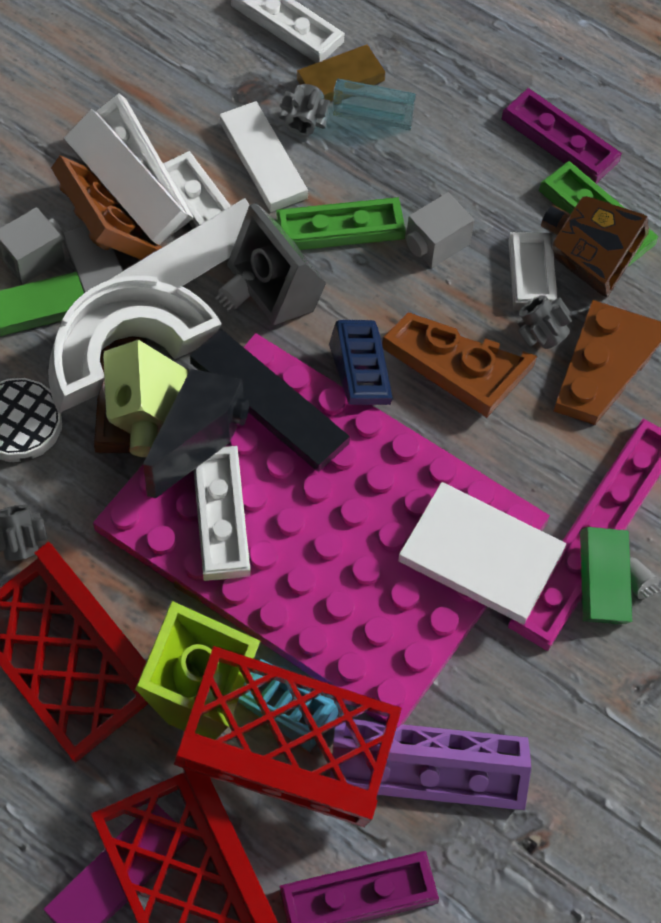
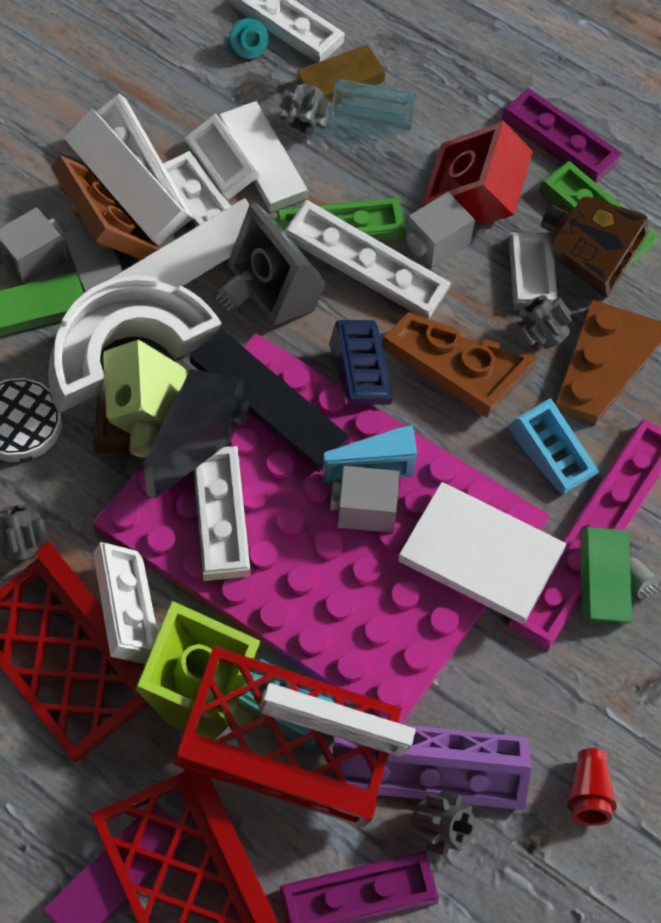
none -> white tile [93,542,158,664]
none -> white tile [184,113,260,200]
none -> teal plate [224,18,268,59]
none -> white tile [258,683,416,757]
none -> white tile [285,199,451,319]
none -> medium azure slope [322,425,417,483]
none -> light grey brick [330,466,399,533]
none -> dark grey gear [413,789,475,856]
none -> red slope [421,121,533,225]
none -> medium azure slope [507,398,599,495]
none -> red cone [567,748,617,826]

